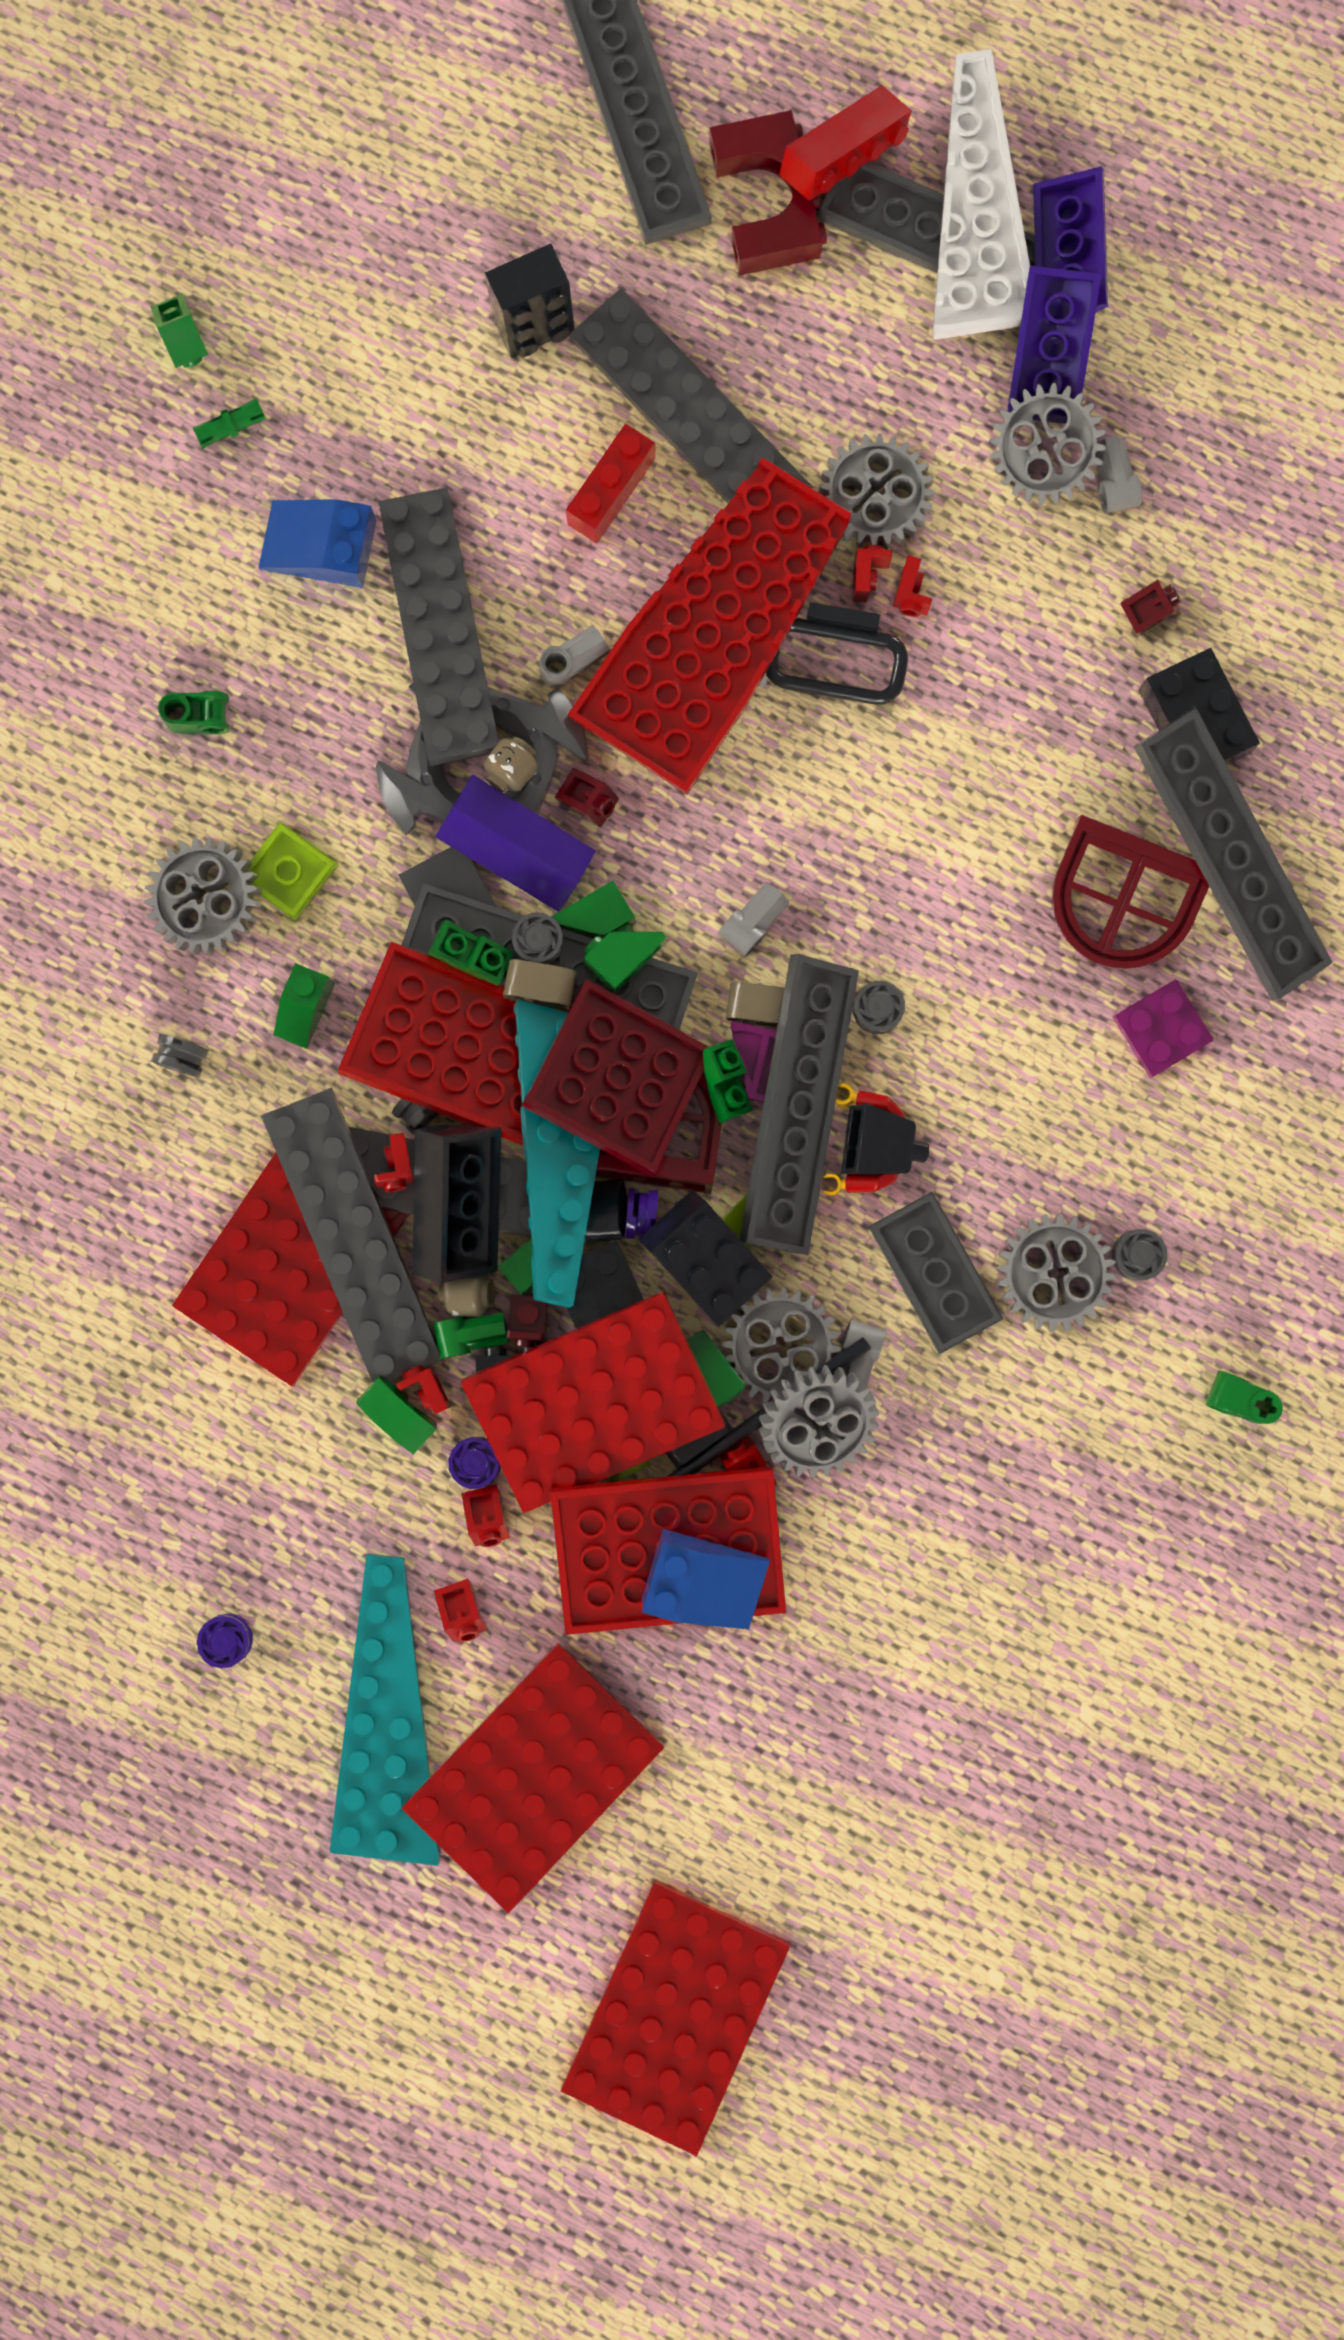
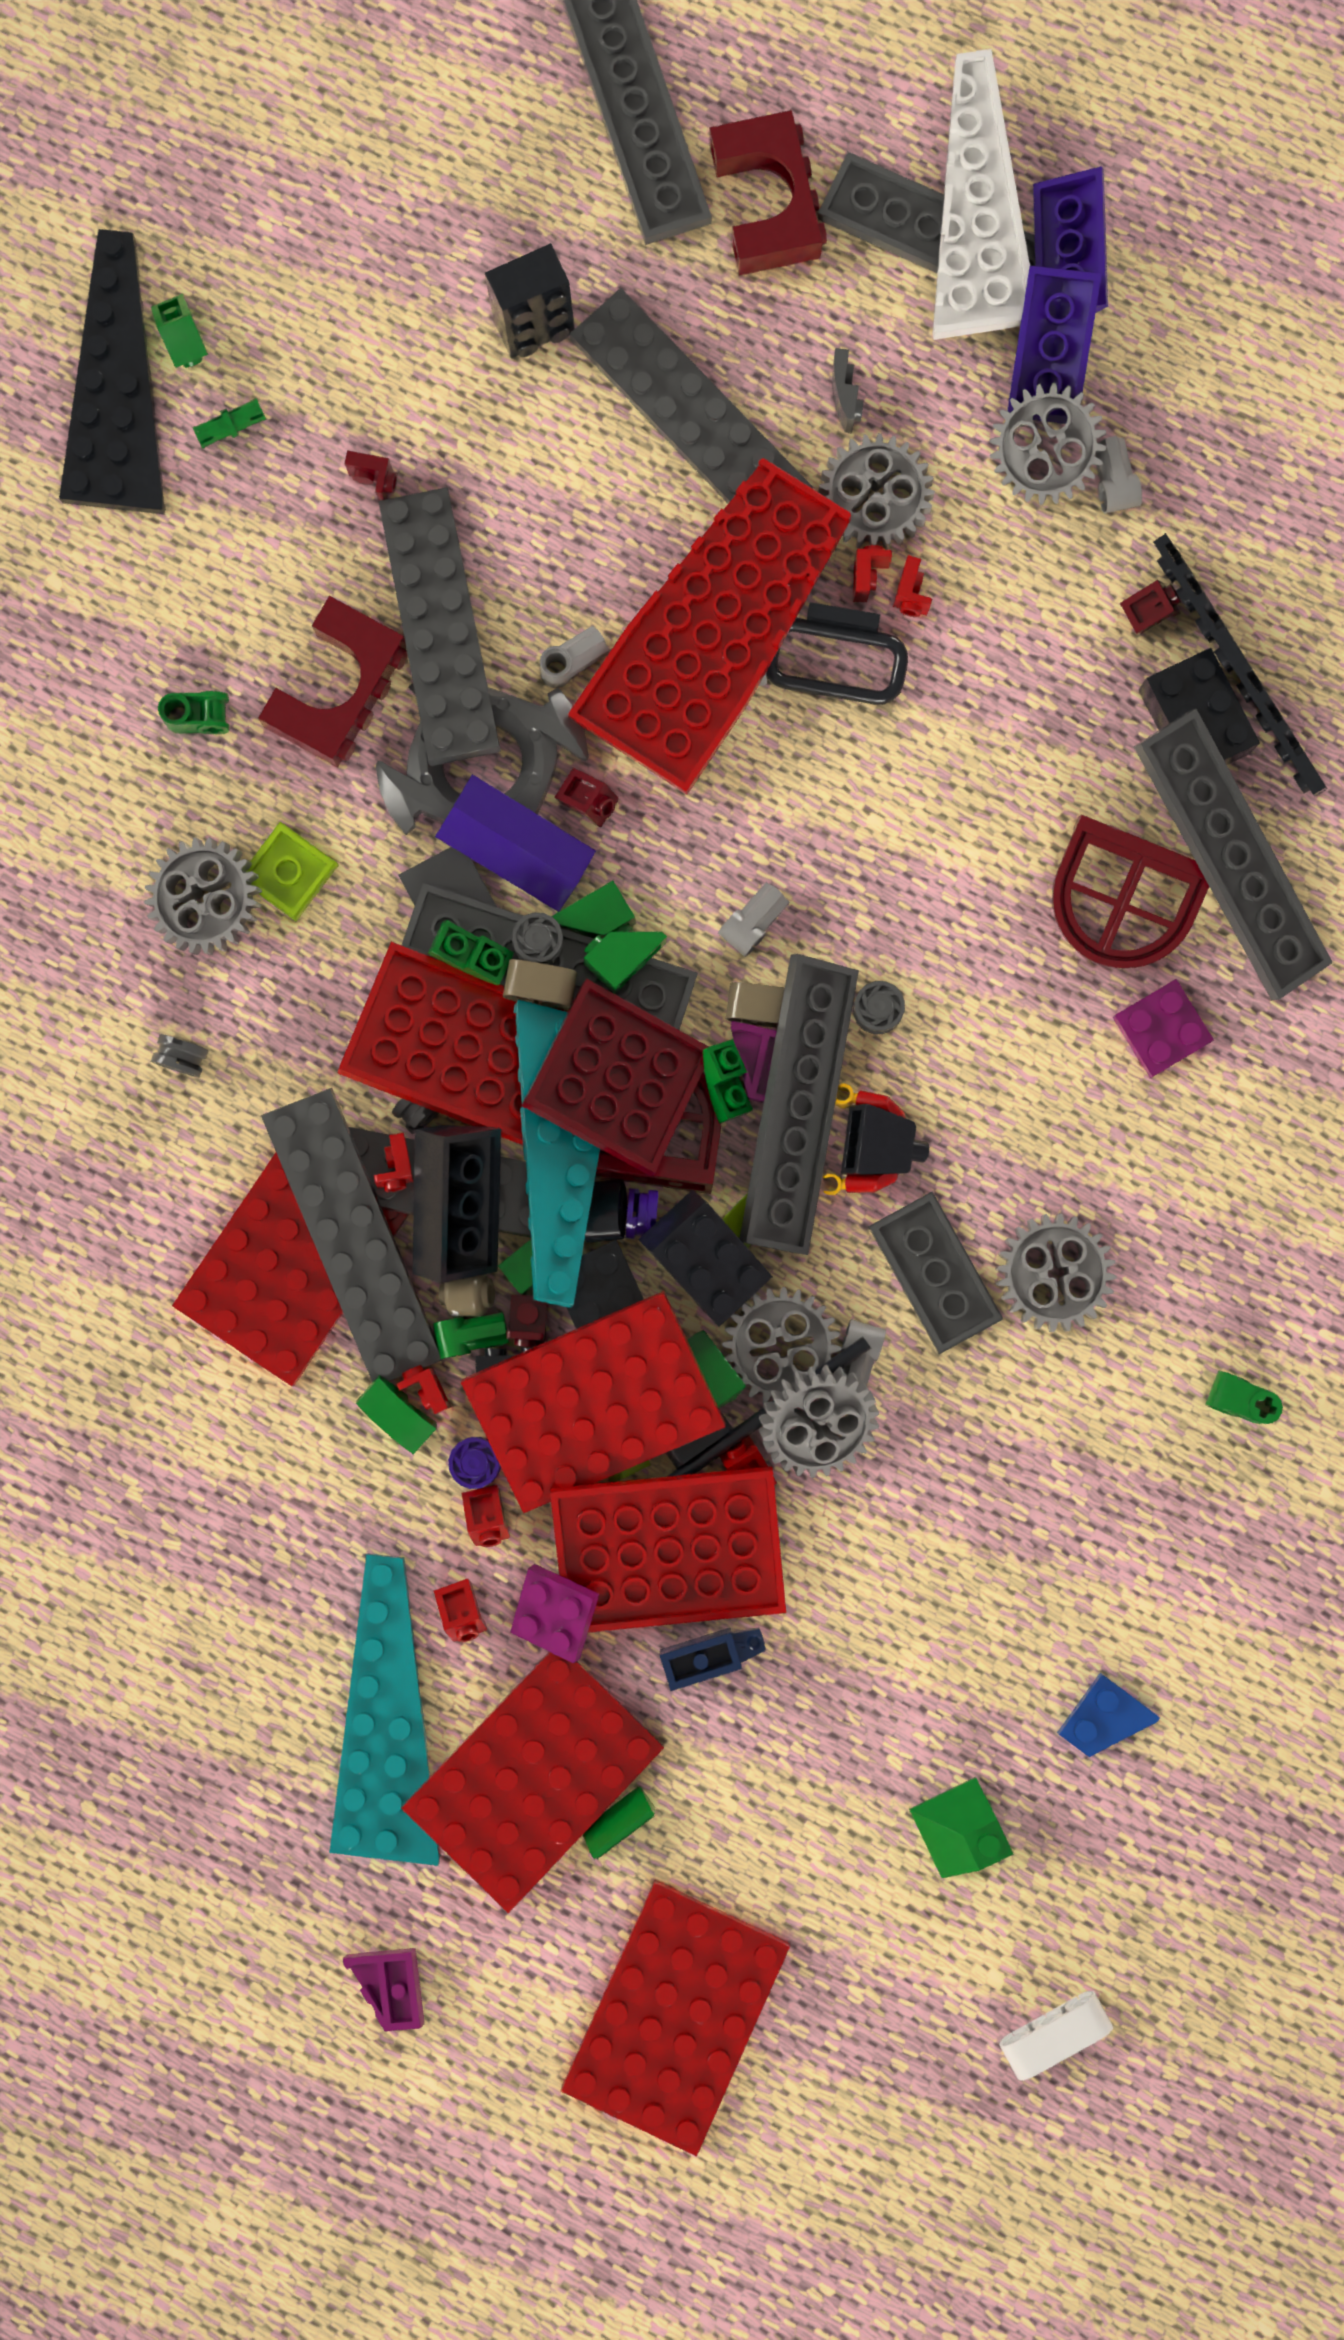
dark purple wheel [197,1613,254,1669] -> none
blue slope [258,499,377,588] -> none
green slope [273,963,335,1049] -> none
dark tan head [484,736,538,792] -> none
red brick [566,423,656,544] -> none
blue slope [642,1529,770,1630] -> none
red brick [779,85,912,201] -> none
dark grey wheel [1111,1229,1167,1281] -> none
none -> black wing [59,229,166,515]
none -> dark red arch [258,596,408,768]
none -> magenta wing [343,1948,425,2032]
none -> dark red bracket [344,450,397,501]
none -> magenta plate [510,1564,599,1663]
none -> green slope [582,1787,655,1860]
none -> dark blue hinge [660,1627,766,1691]
none -> dark grey slope [832,348,864,433]
none -> green slope [909,1777,1014,1878]
none -> white beam [999,1991,1113,2080]
none -> blue wing [1057,1673,1160,1757]
none -> black wing [1153,533,1328,797]

